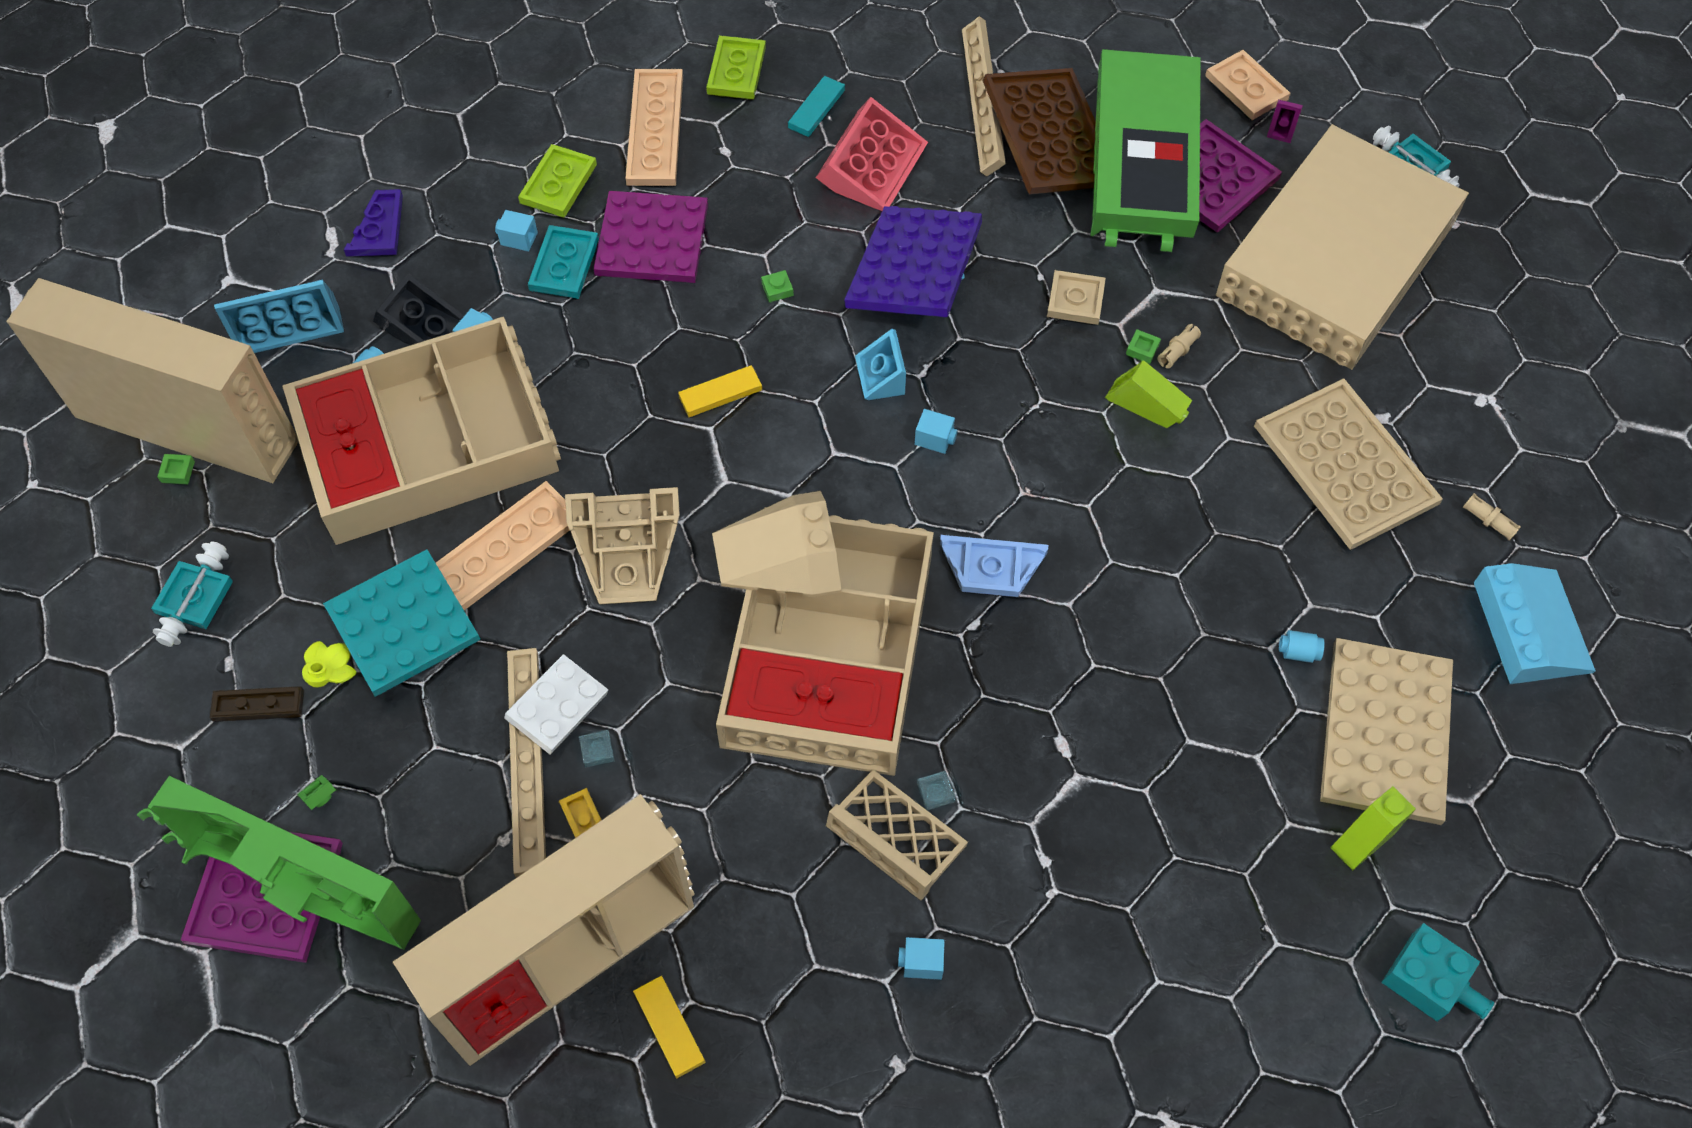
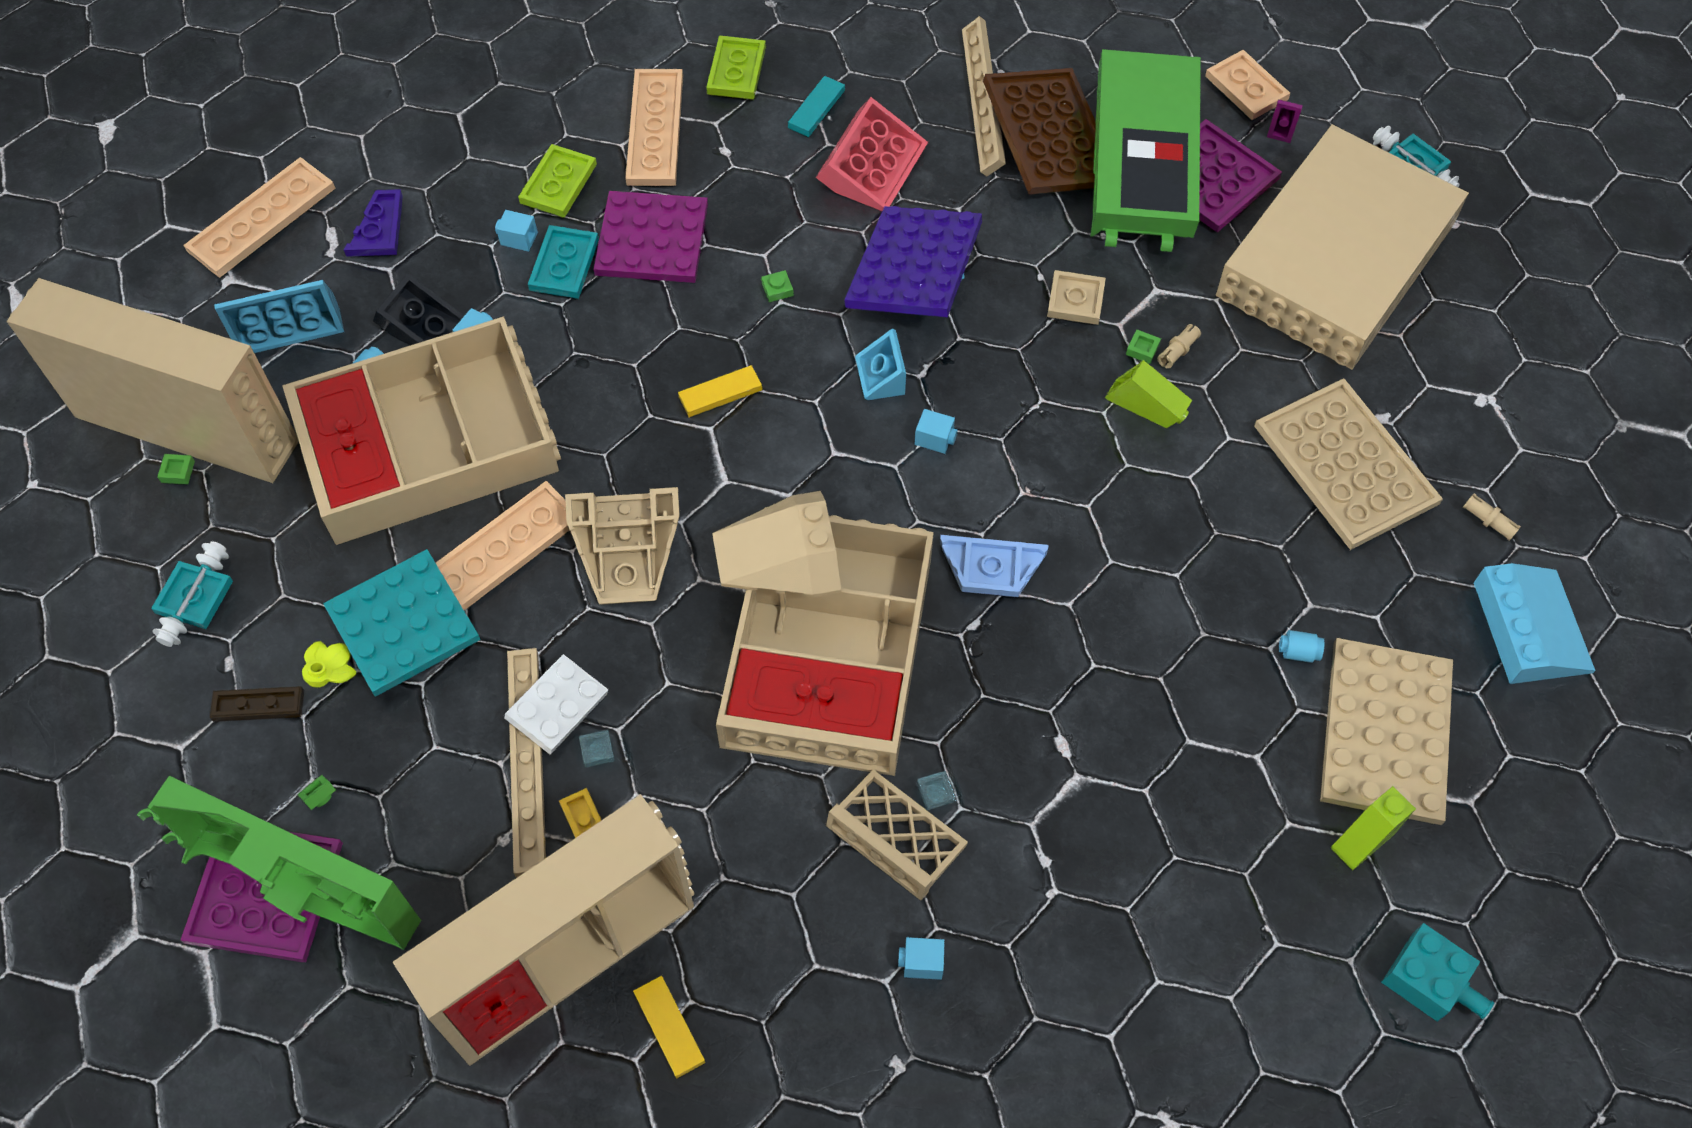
none -> light nougat plate [184,157,336,278]

